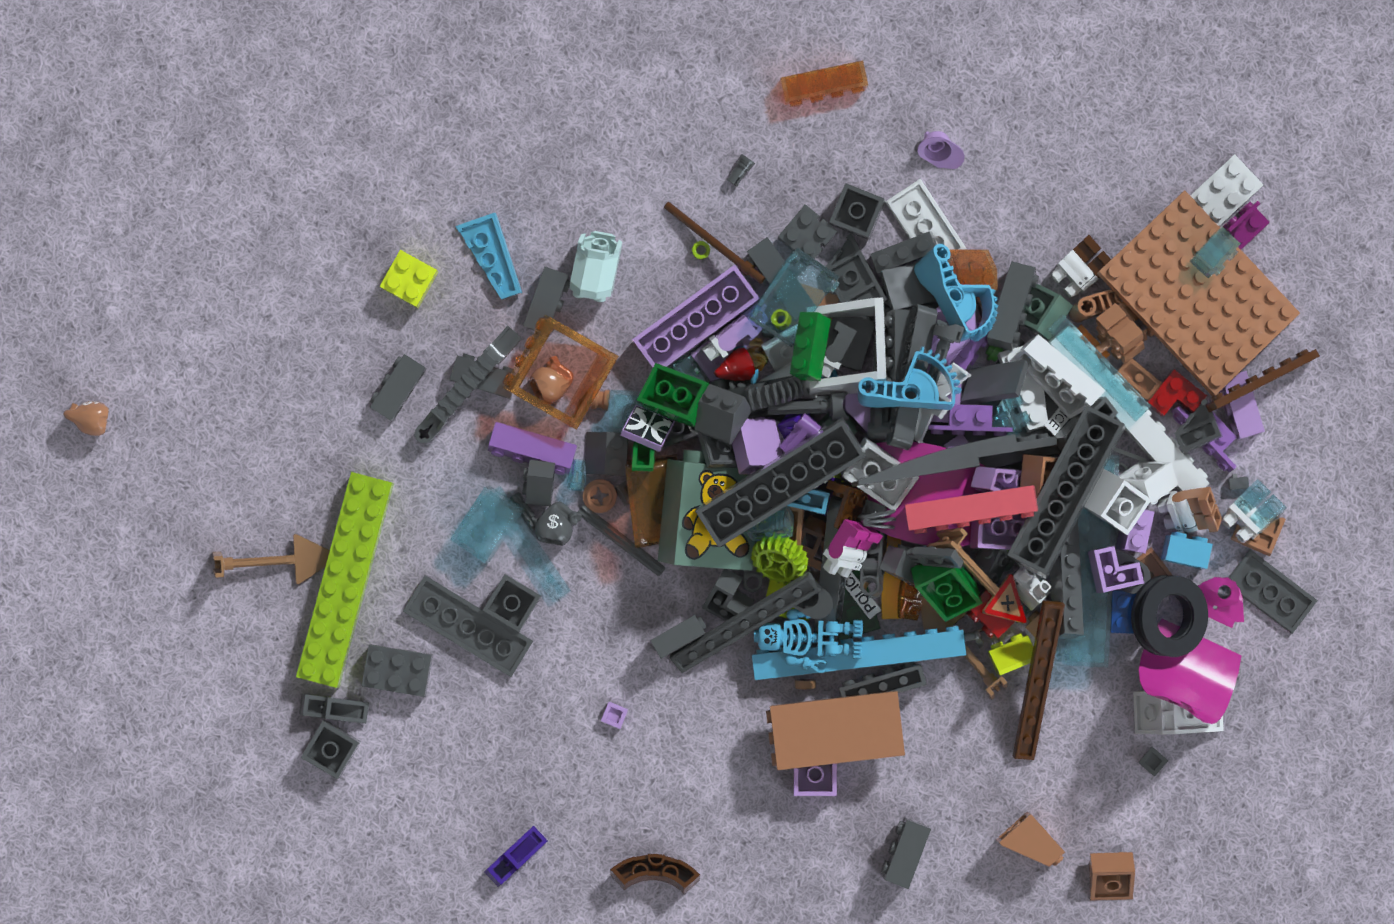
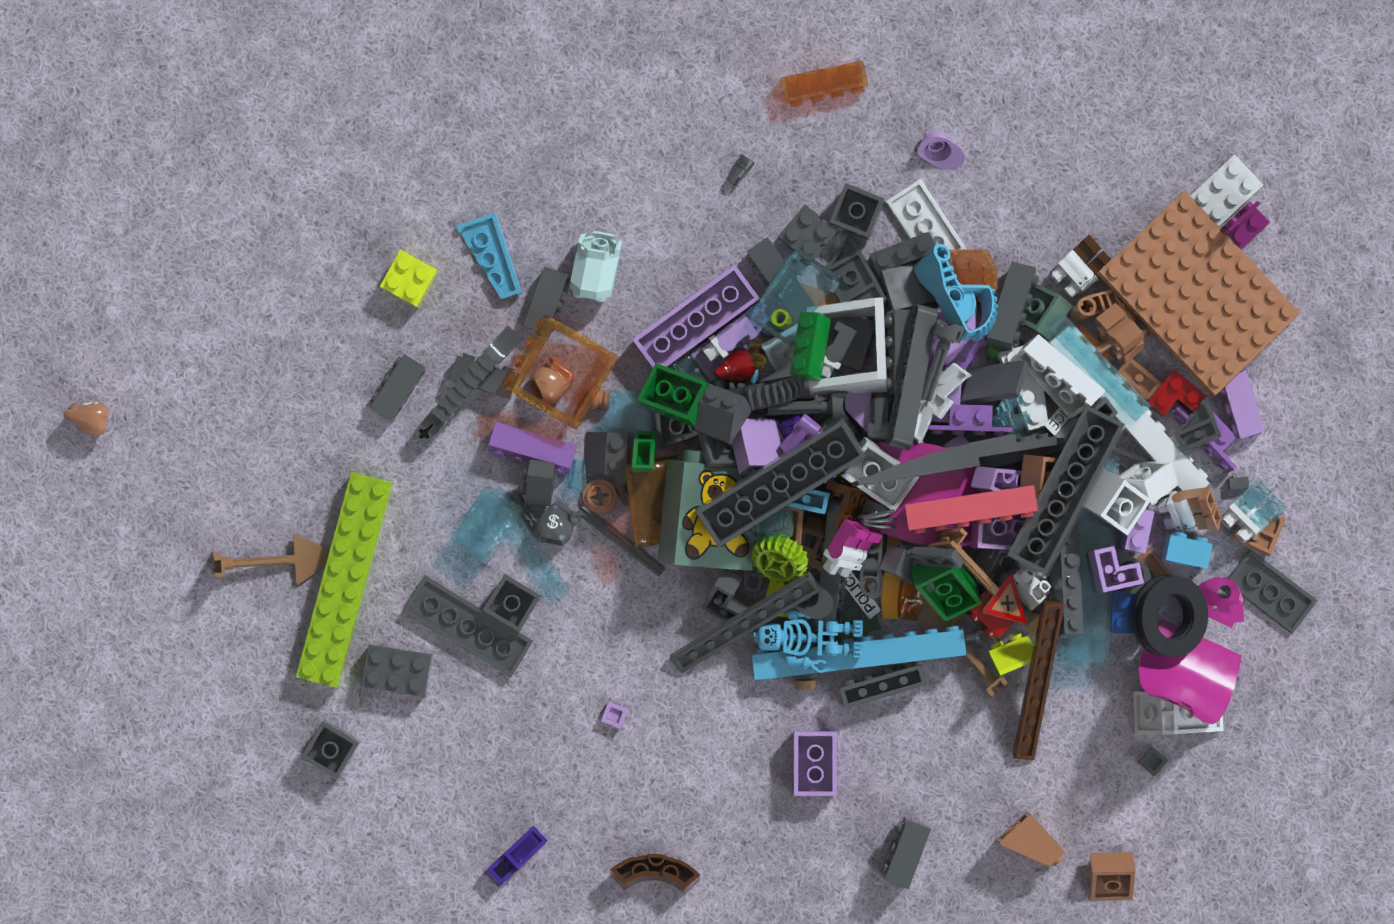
dark grey slope [299,693,369,724] -> none
tile [621,405,675,452] -> none
dark grey brick [650,615,707,659] -> none
reddish brown bar [664,202,765,284] -> none
lime axle [692,241,710,260] -> none
nougat brick [766,691,905,770] -> none
medium azure arm [858,347,962,410] -> none
clear light blue brick [1190,227,1241,278] -> none
reddish brown plate [1205,349,1320,412] -> none

